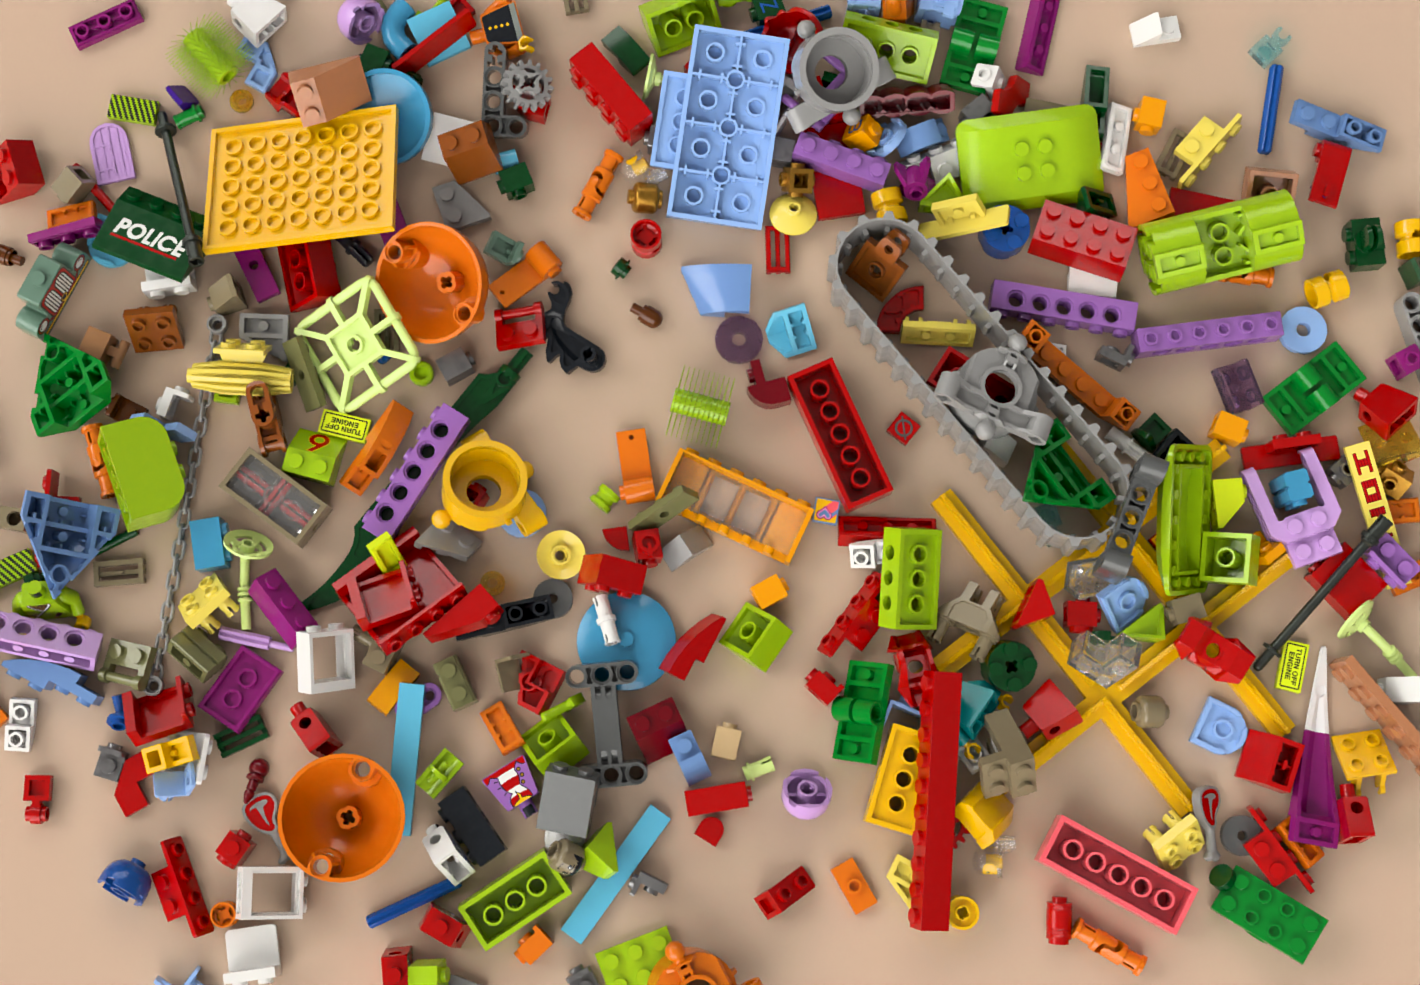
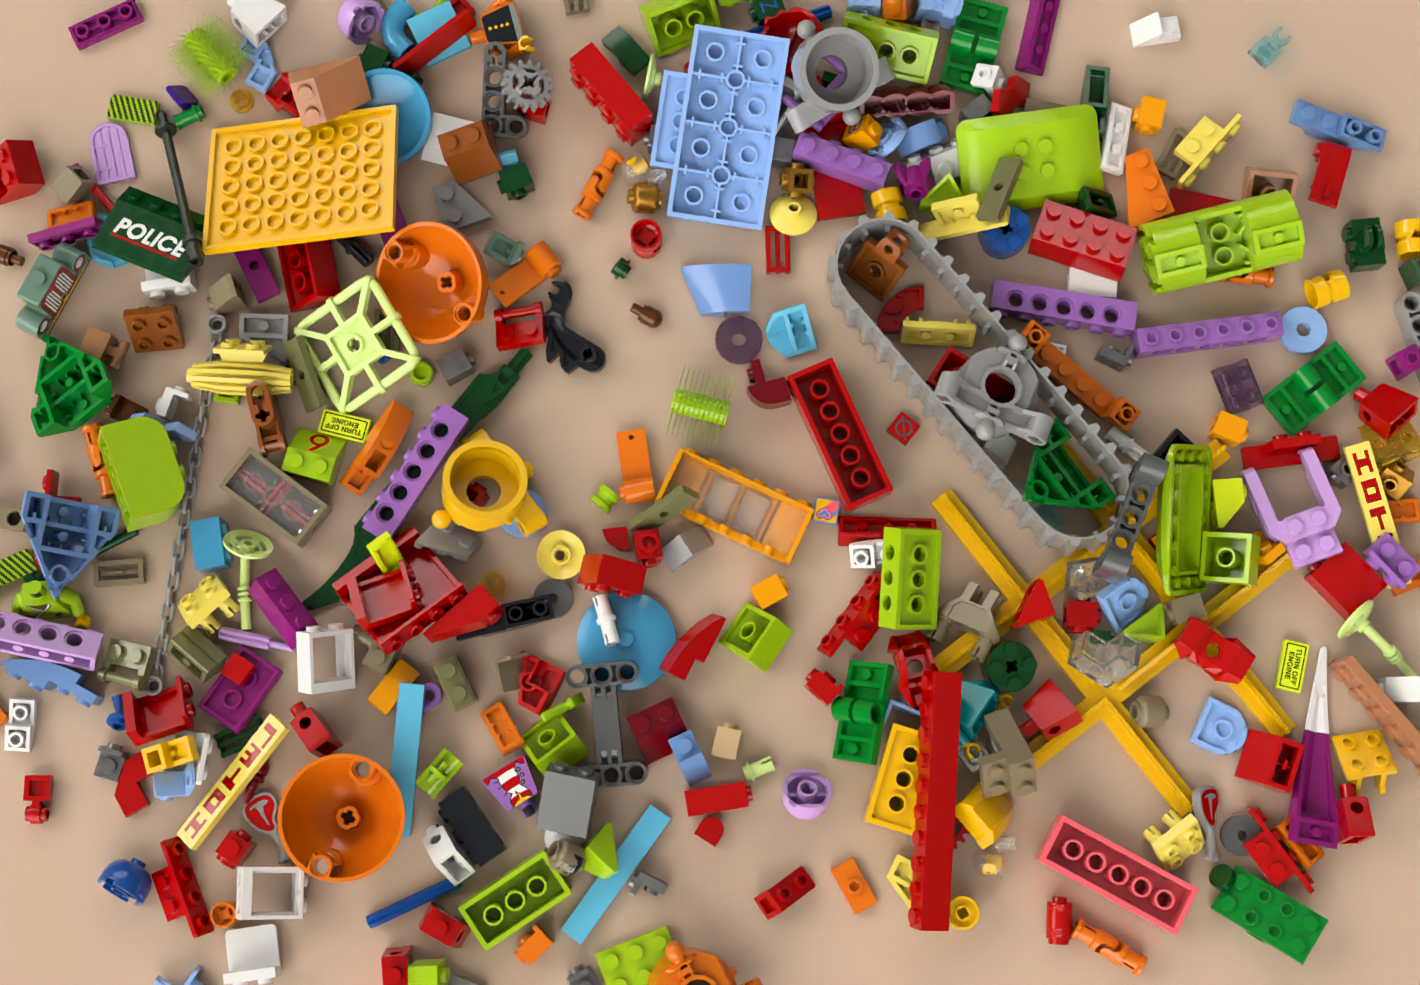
dark green tile [1131,412,1172,453] -> none
pearl dark grey bar [1253,514,1393,671] -> none
blue axle [1257,64,1284,155] -> none
dark azure brick [1268,468,1314,512] -> none
none -> light yellow tile [177,713,290,851]
none -> red tile [220,652,256,687]
none -> olive tile [976,158,1024,222]

